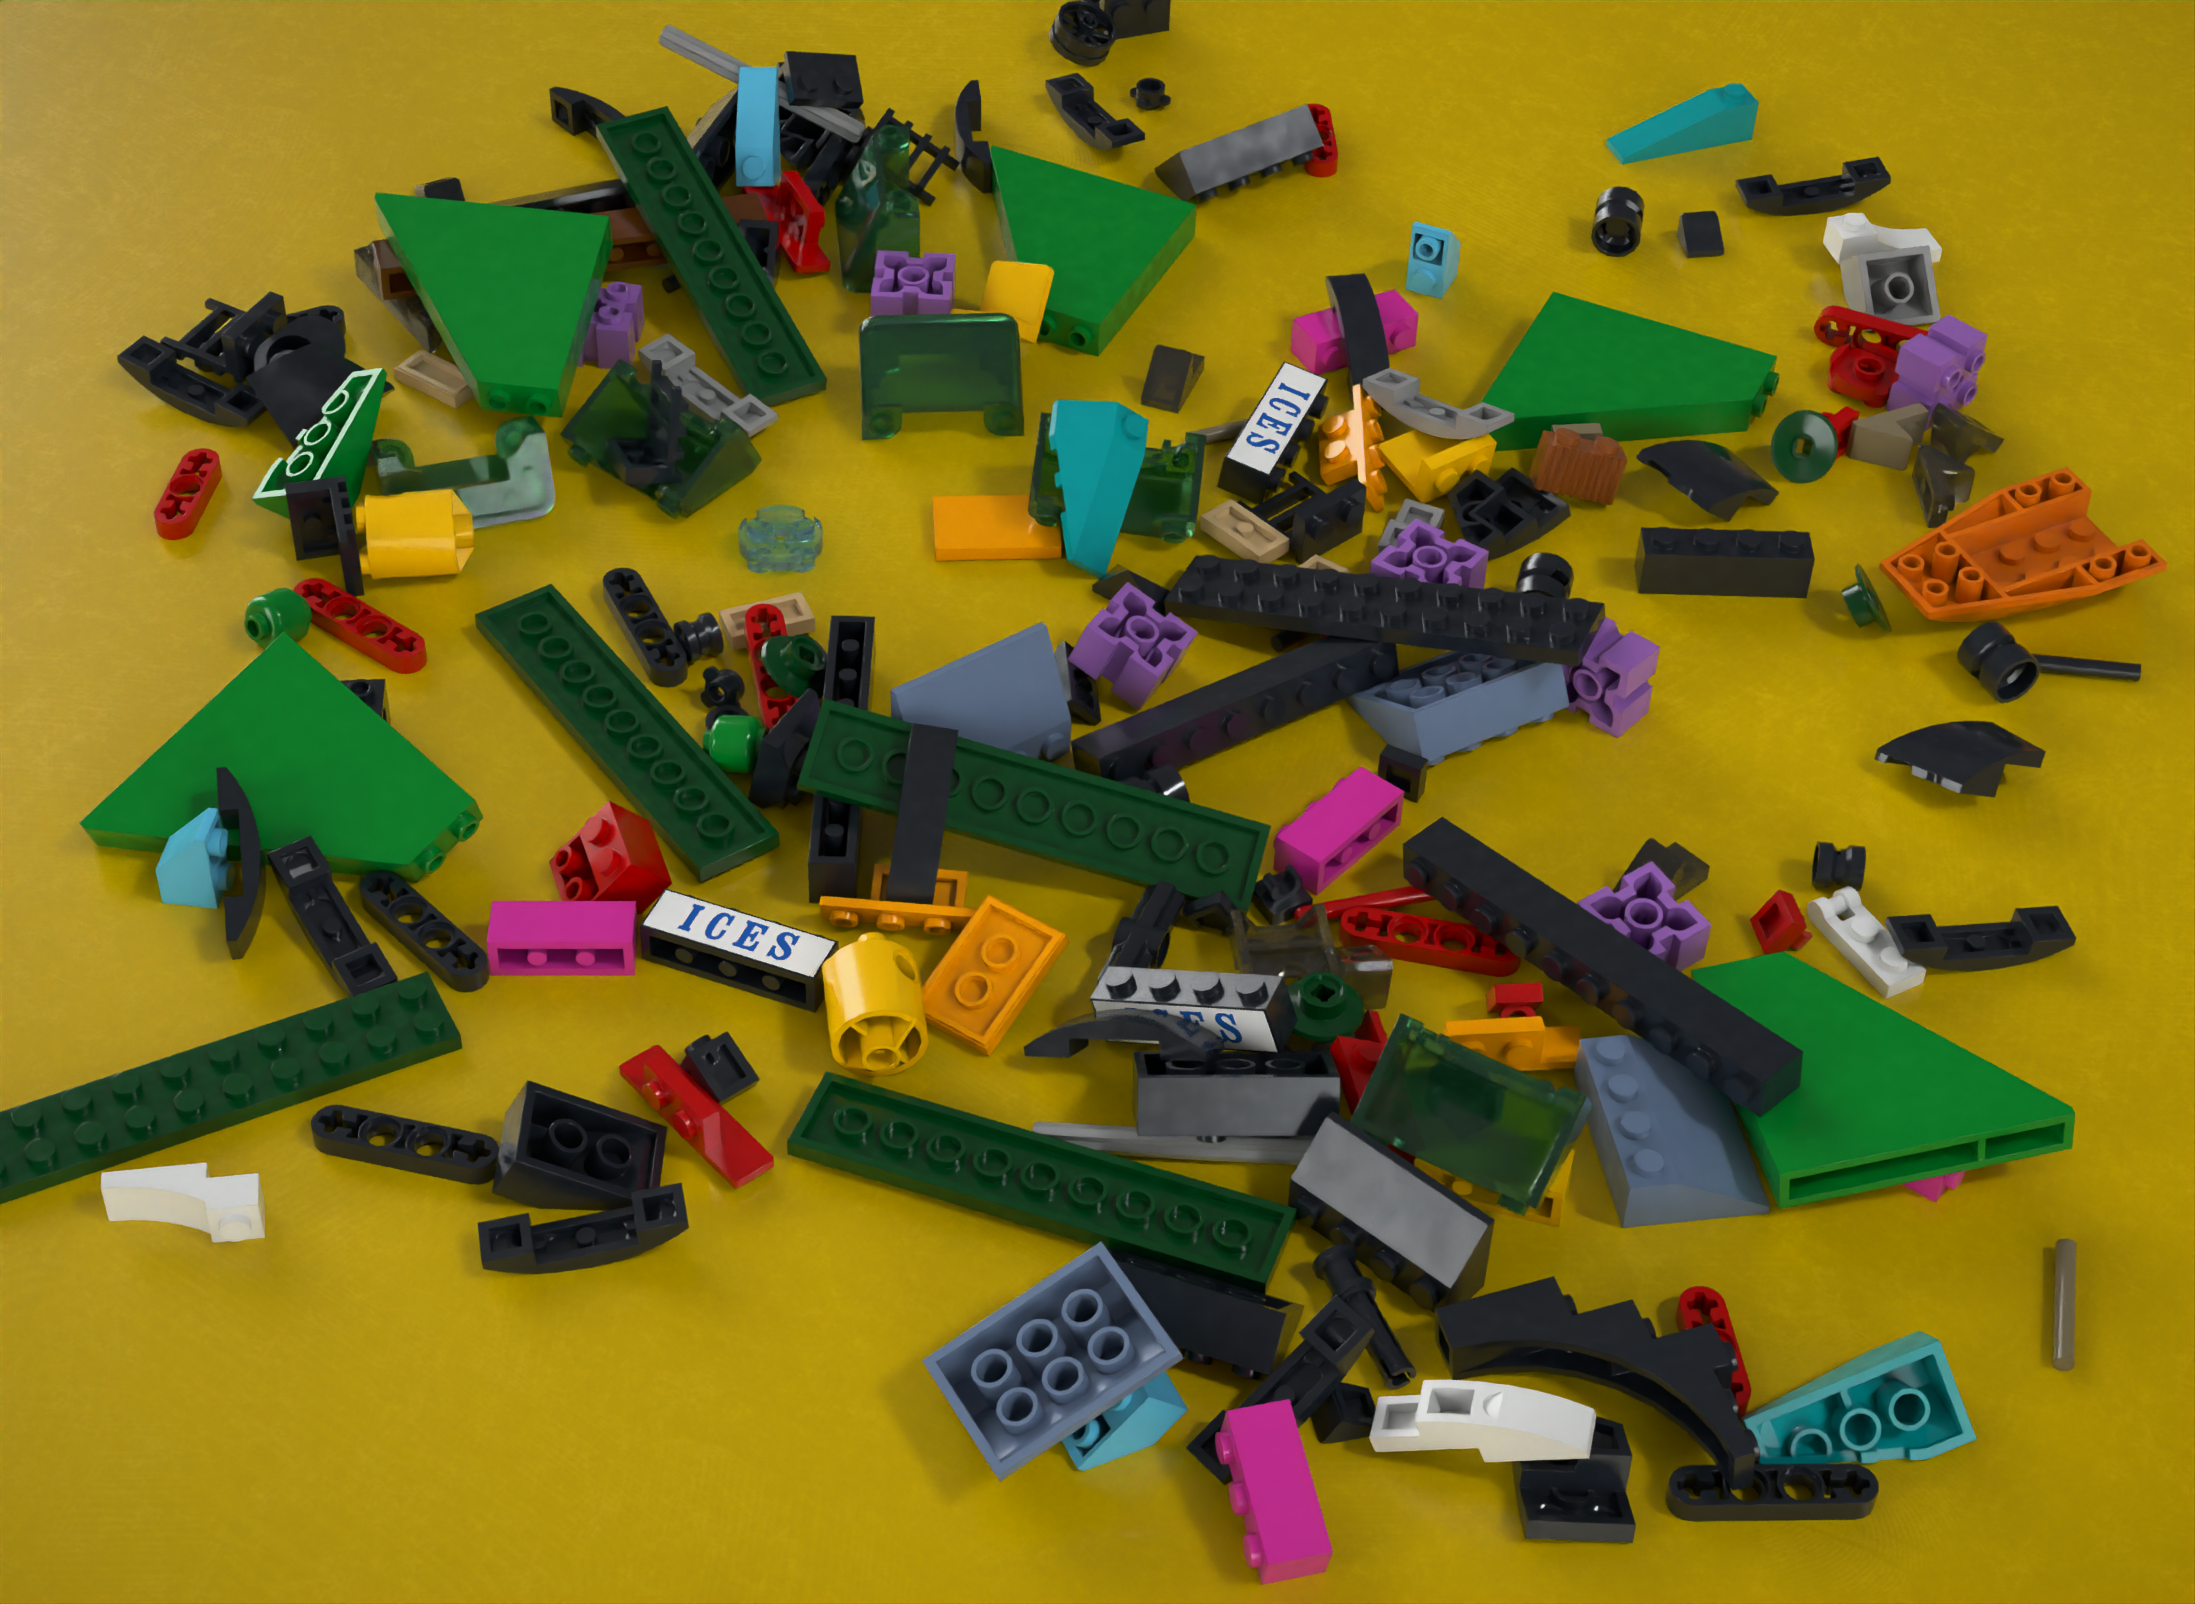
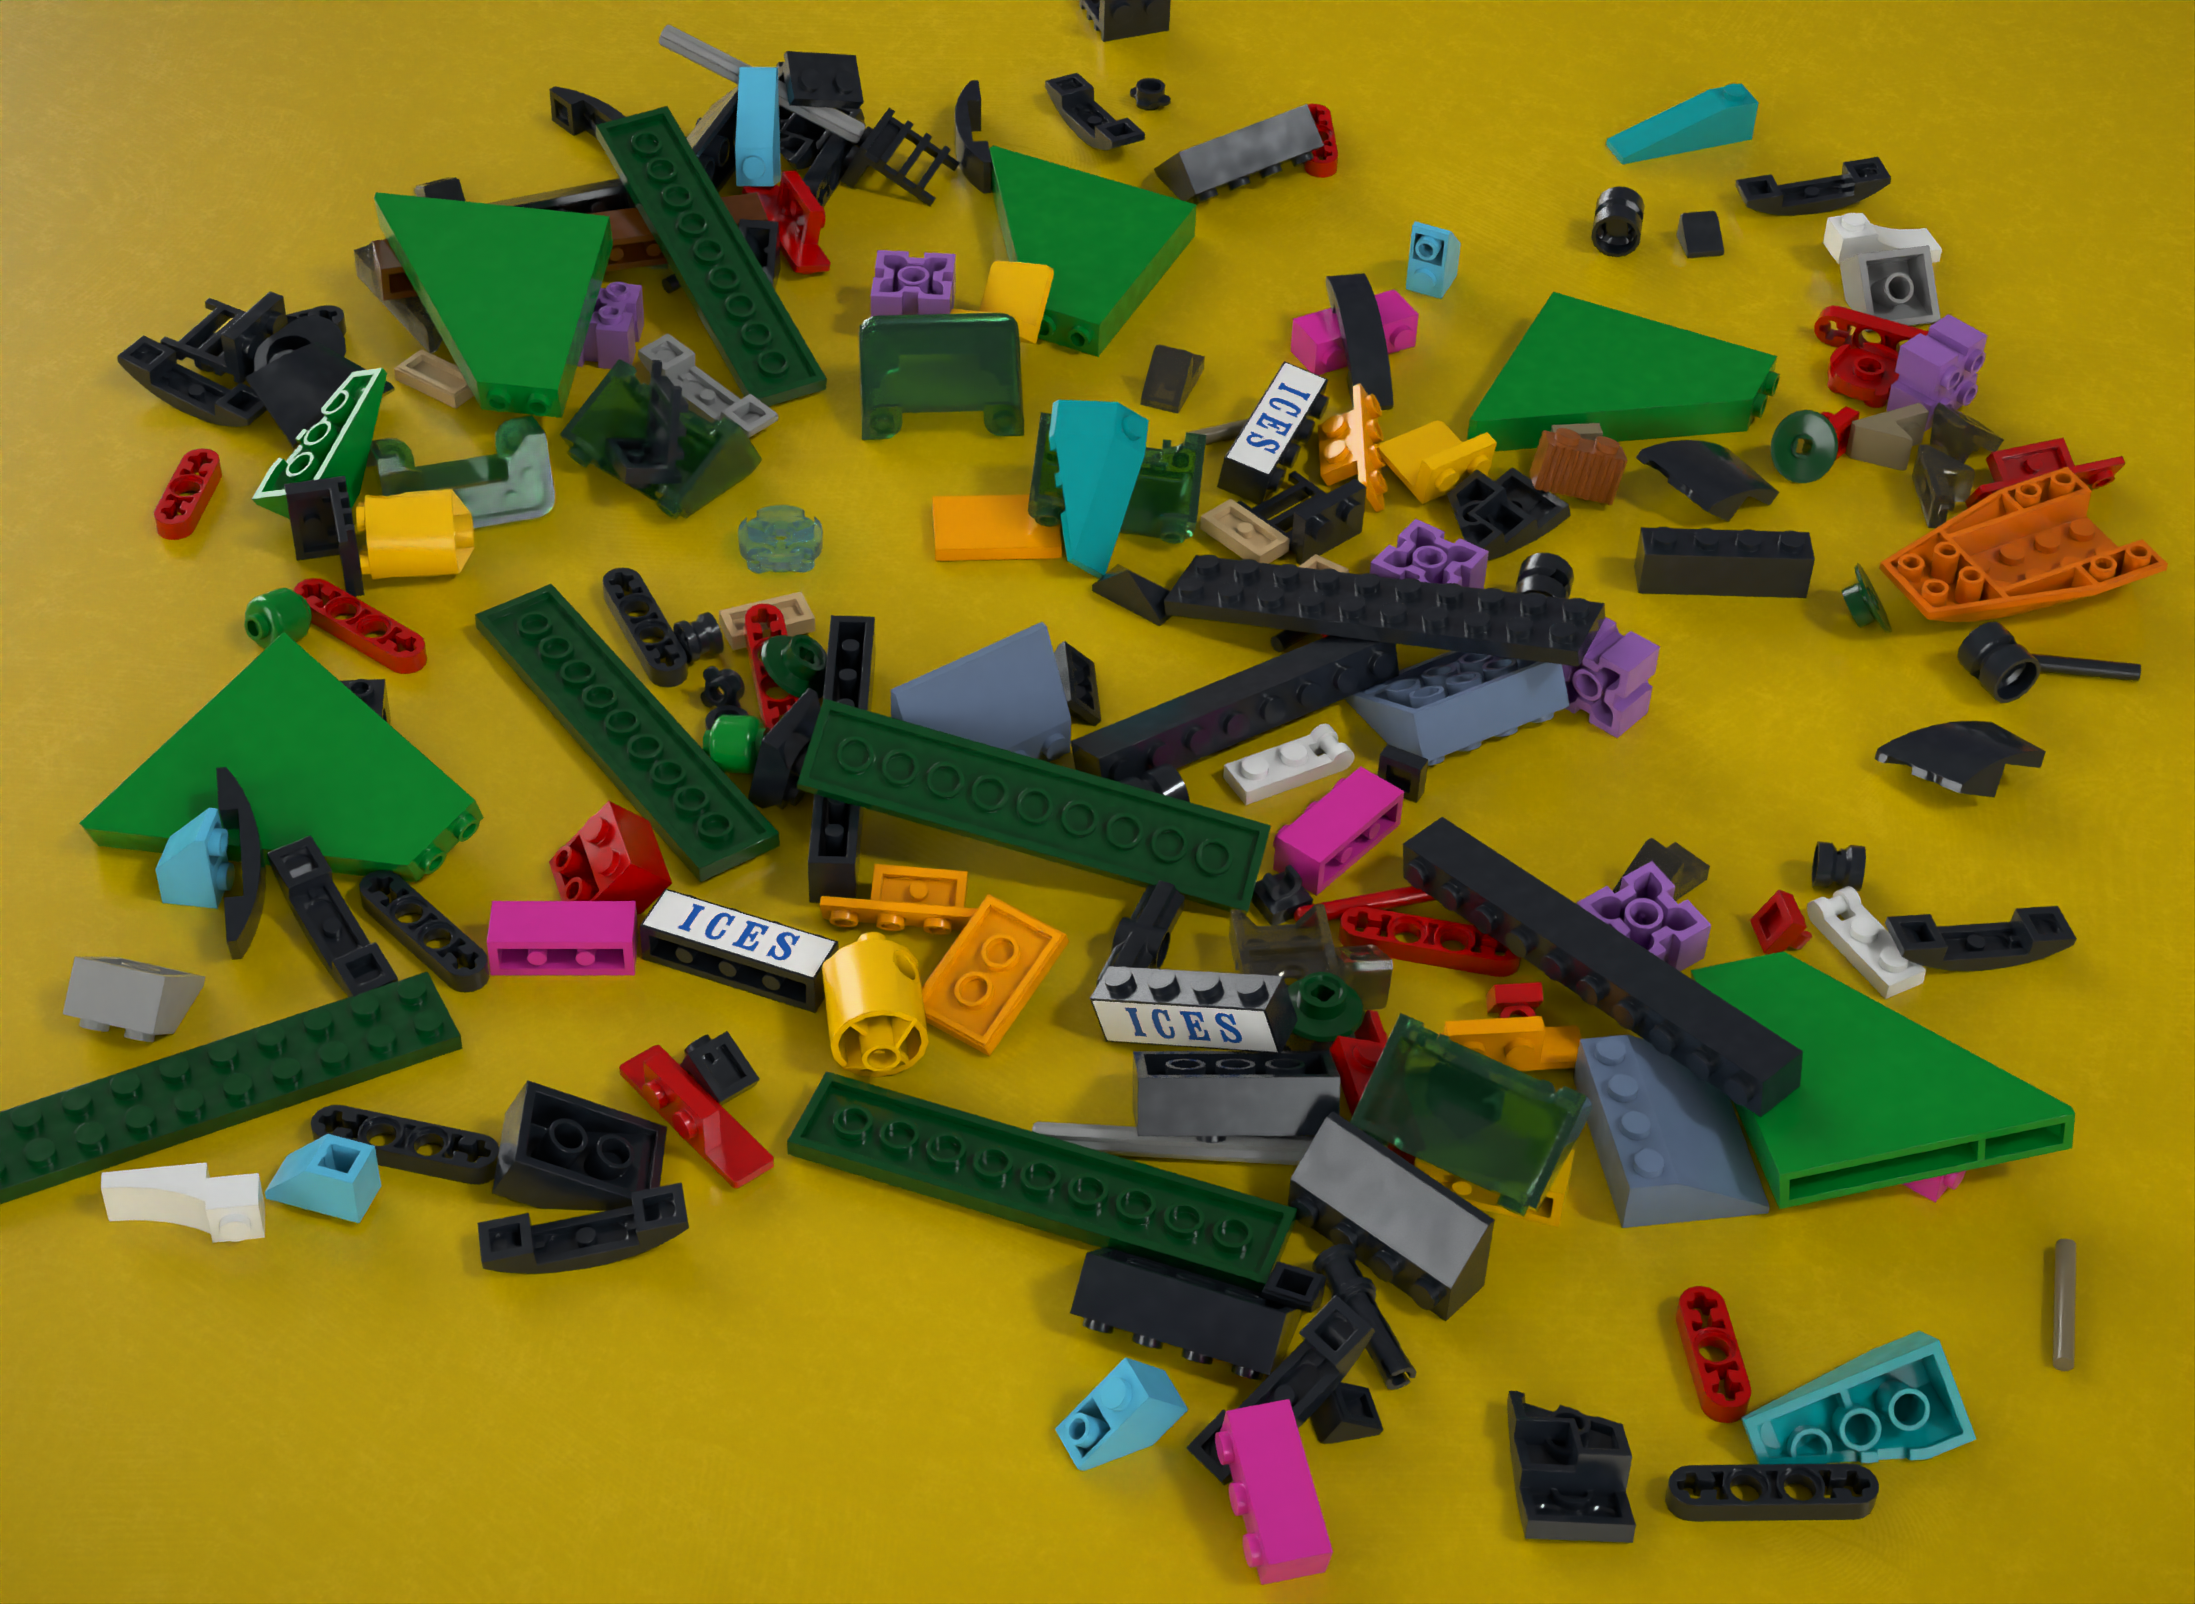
clear green windscreen [835,125,920,293] -> none
black slope [885,723,959,905] -> none
sand blue slope [922,1242,1184,1481] -> none
black slope [1024,1009,1225,1061] -> none
black wheel [1048,1,1117,66] -> none
medium lavender brick [1068,582,1198,711] -> none
black tile [1182,890,1249,936] -> none
light grey slope [1363,368,1514,439] -> none
white slope [1369,1380,1596,1462] -> none
light grey slope [1378,498,1444,553] -> none
black arch [1435,1276,1760,1491] -> none
none -> light grey slope [63,956,205,1042]
none -> medium azure slope [265,1134,381,1223]
none -> white plate [1223,723,1355,805]
none -> black slope [1261,1261,1326,1313]
none -> red bracket [1965,437,2126,509]

